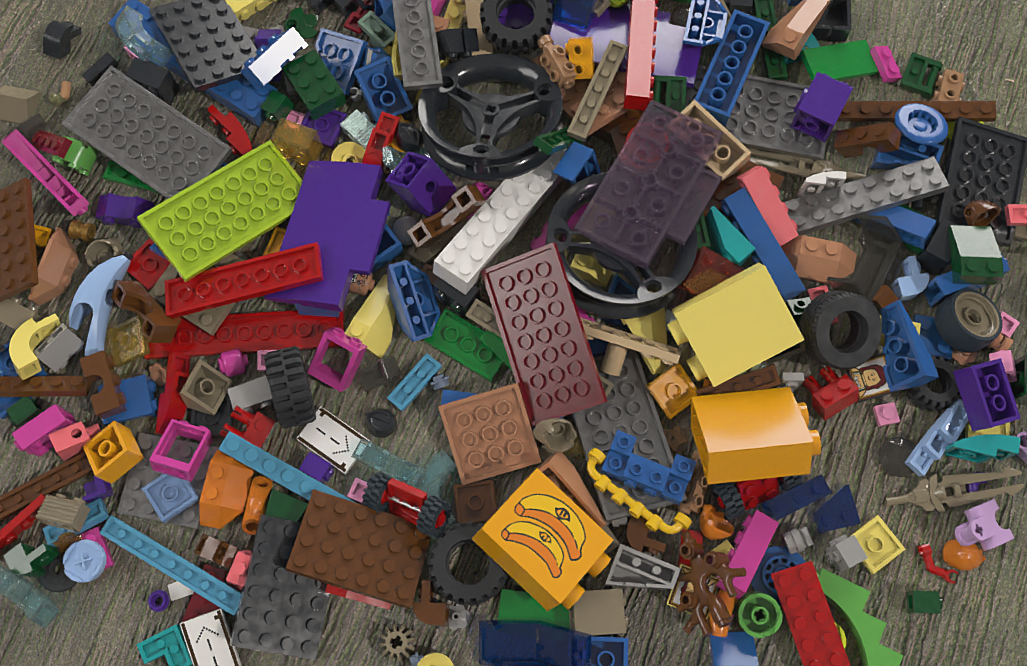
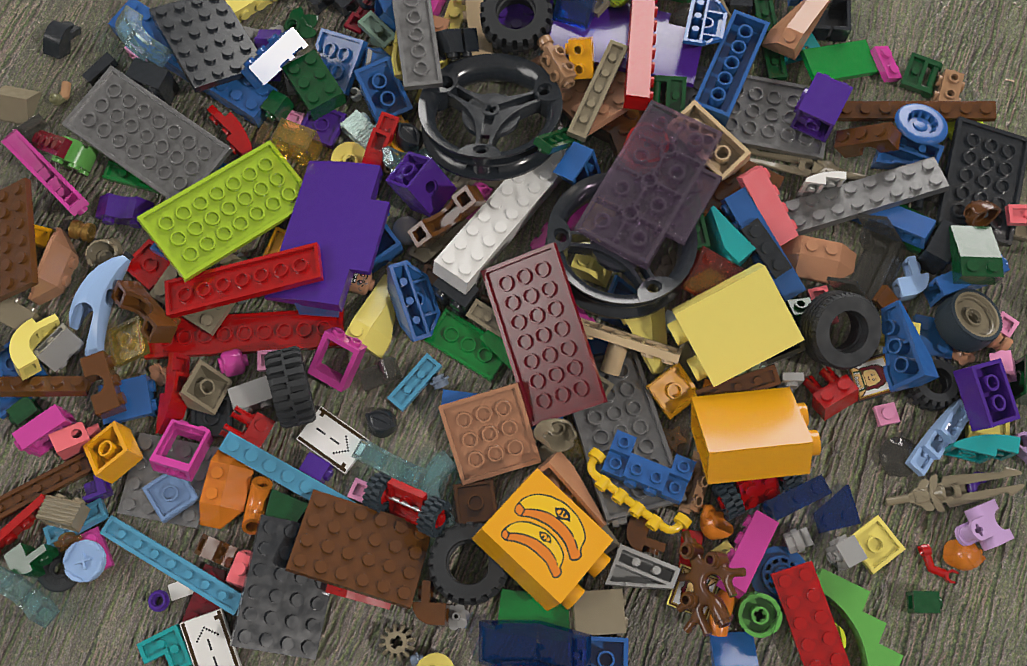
none -> black plate [740,218,792,279]

